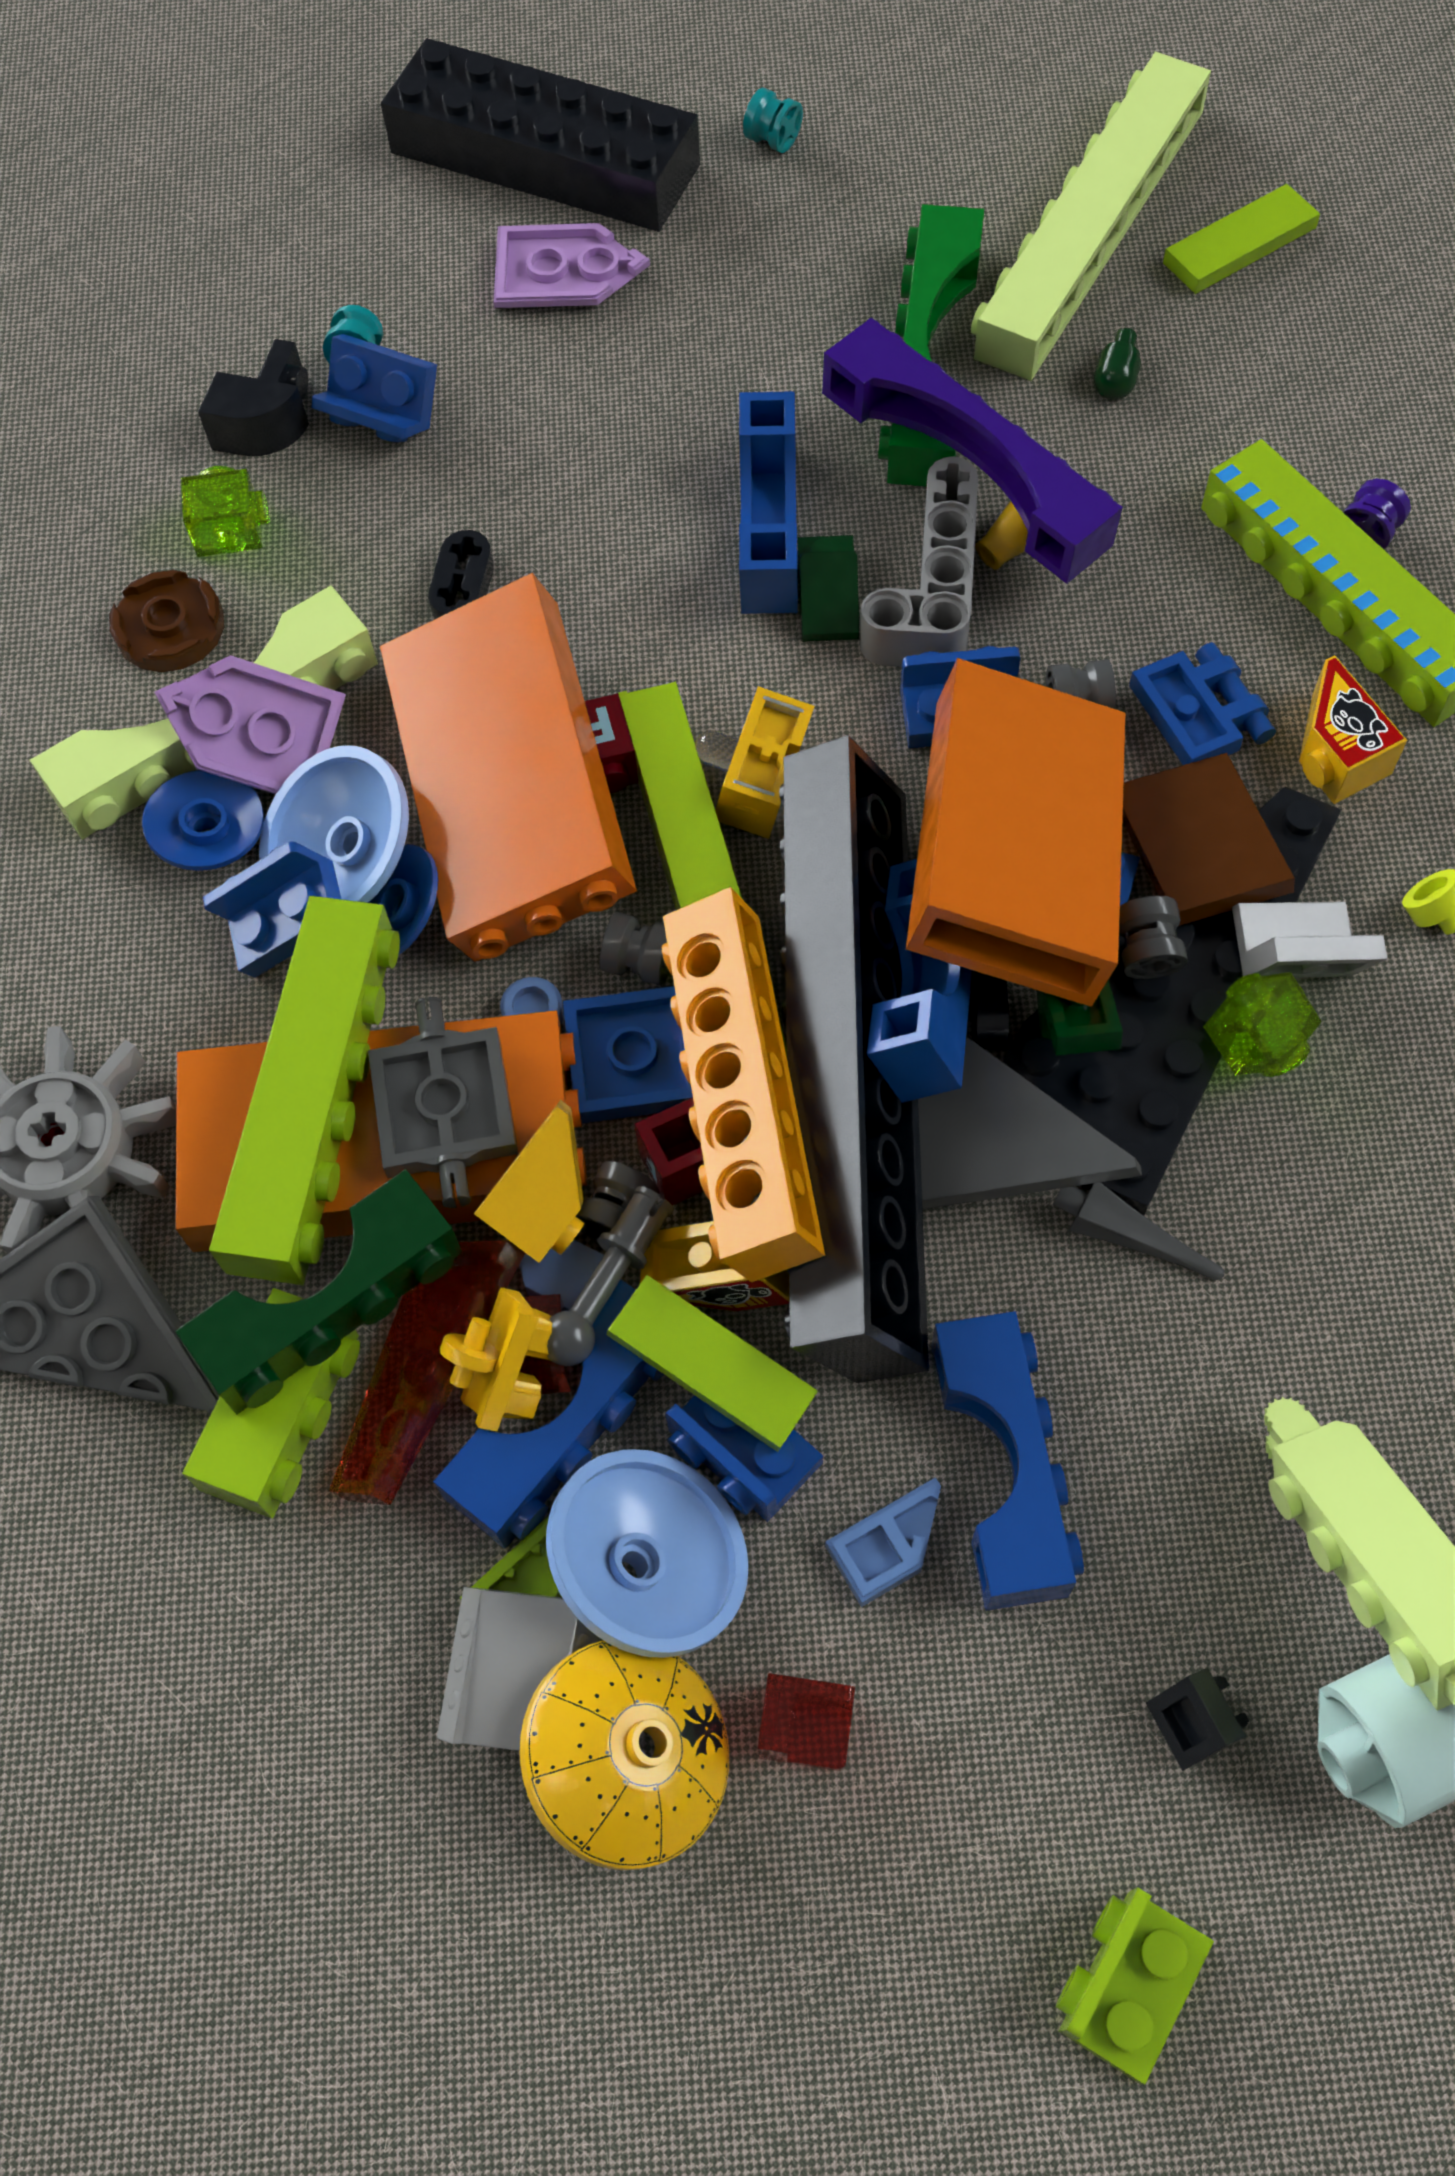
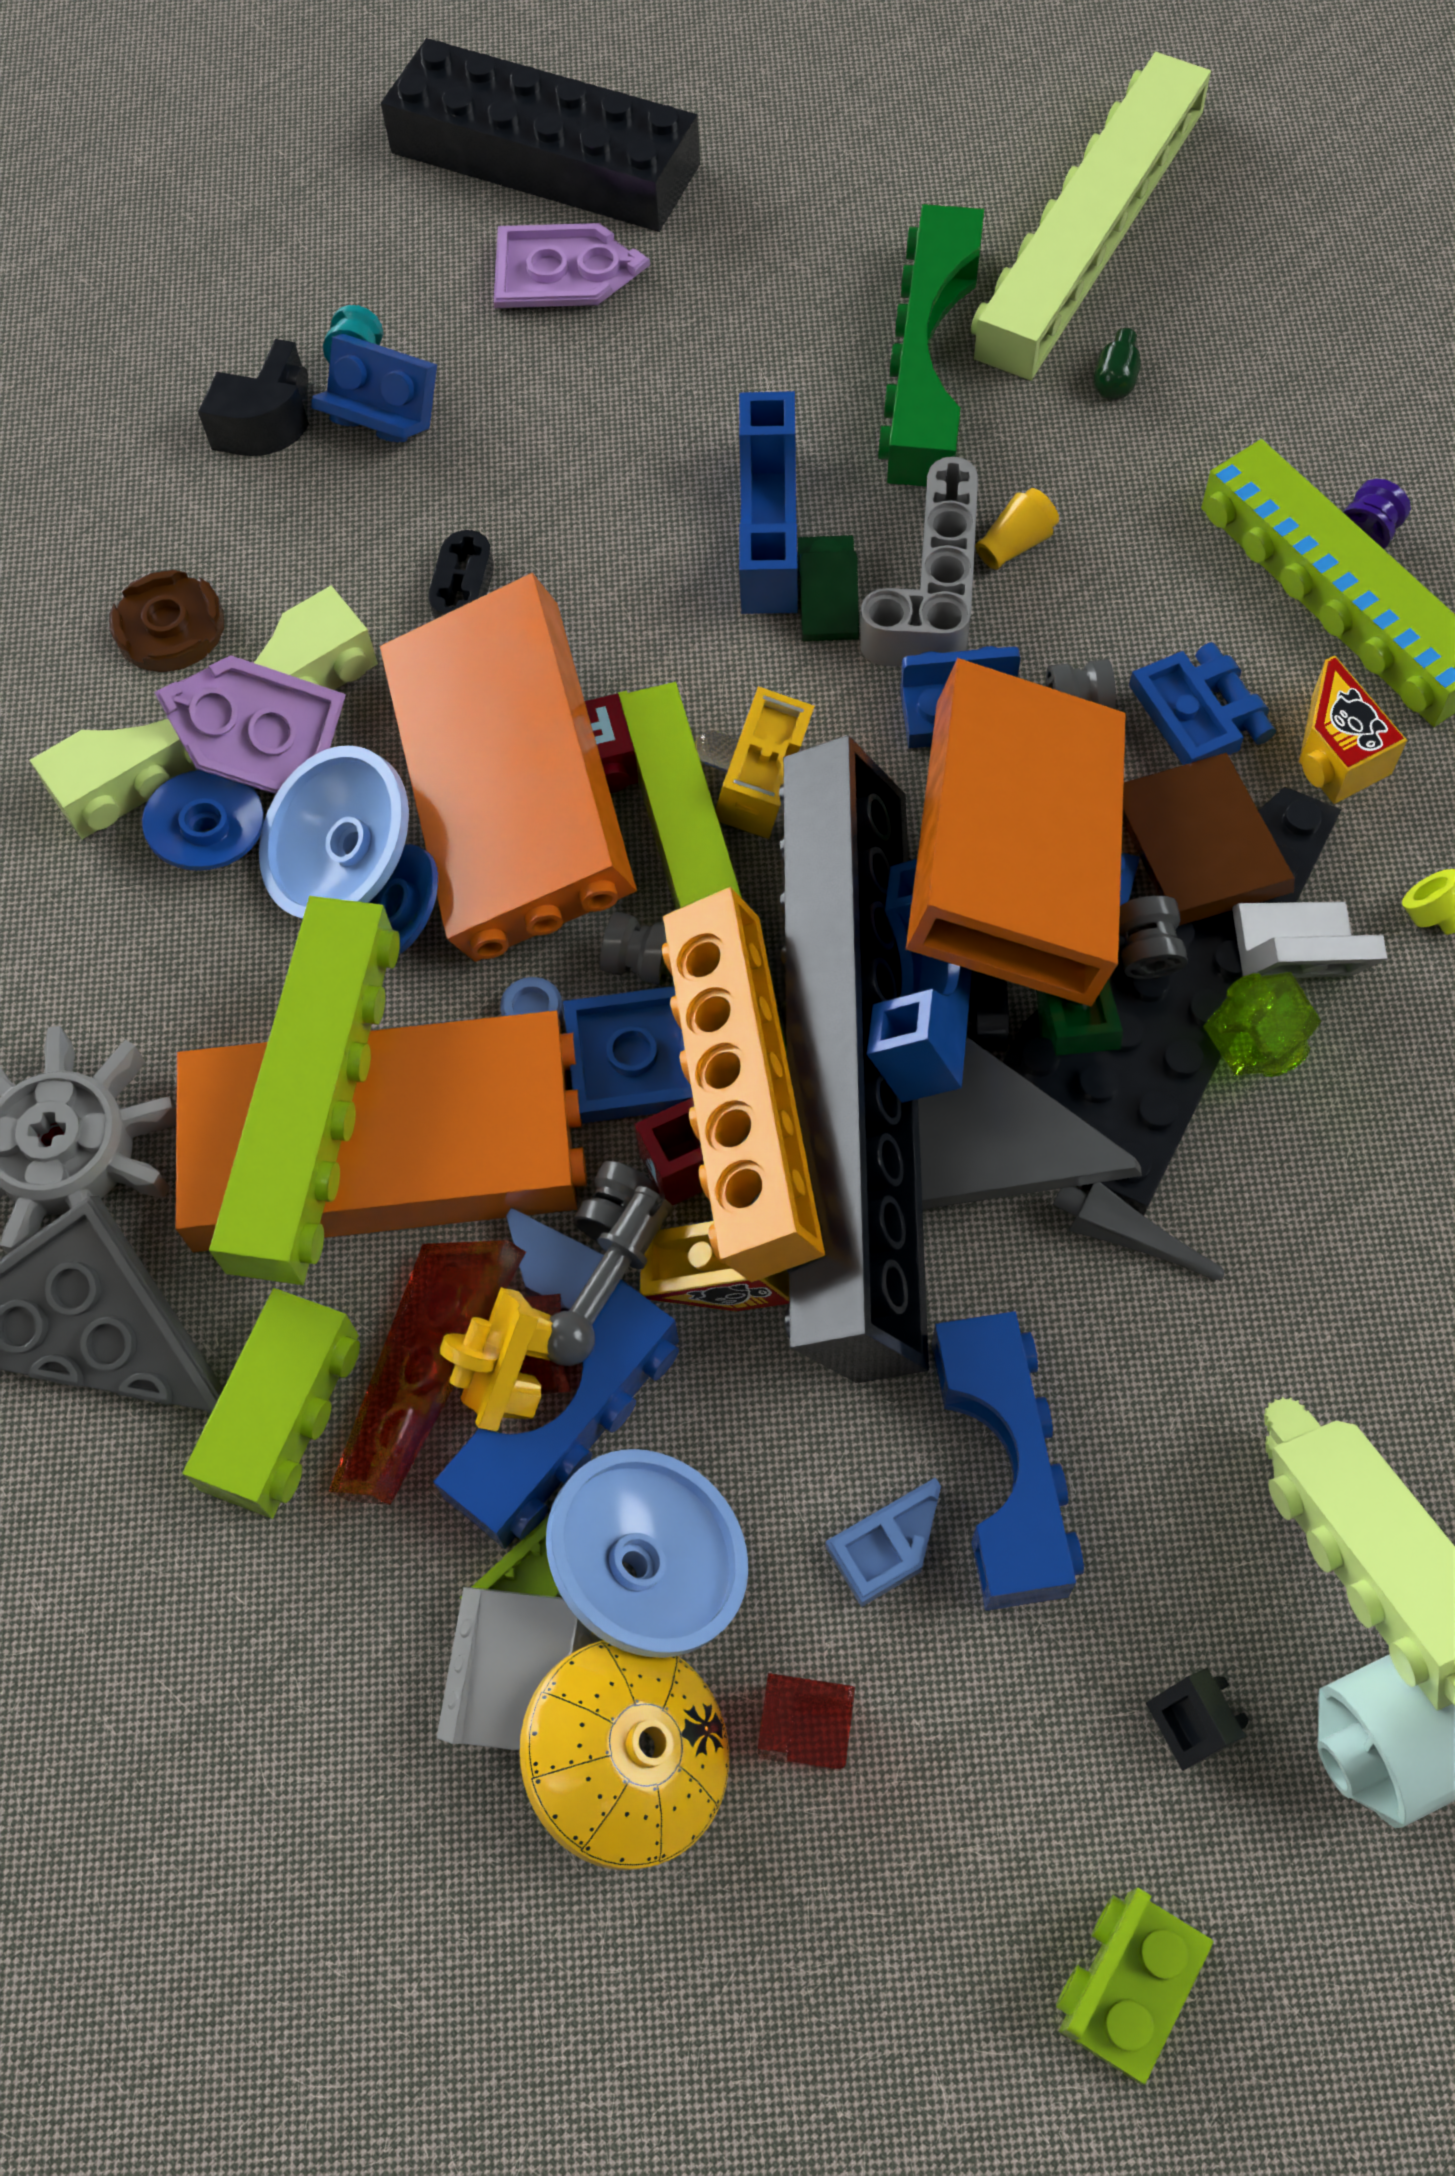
dark green arch [175,1169,462,1415] -> none
clear neon green brick [181,466,270,557] -> none
blue bracket [203,841,342,978] -> none
dark grey plate [368,996,518,1208] -> none
yellow slope [474,1100,585,1263] -> none
lime tile [607,1275,818,1452] -> none
blue bracket [665,1395,823,1522] -> none
teal wheel [743,87,803,153] -> none
dark purple arch [822,317,1123,584] -> none
lime tile [1163,183,1320,294] -> none

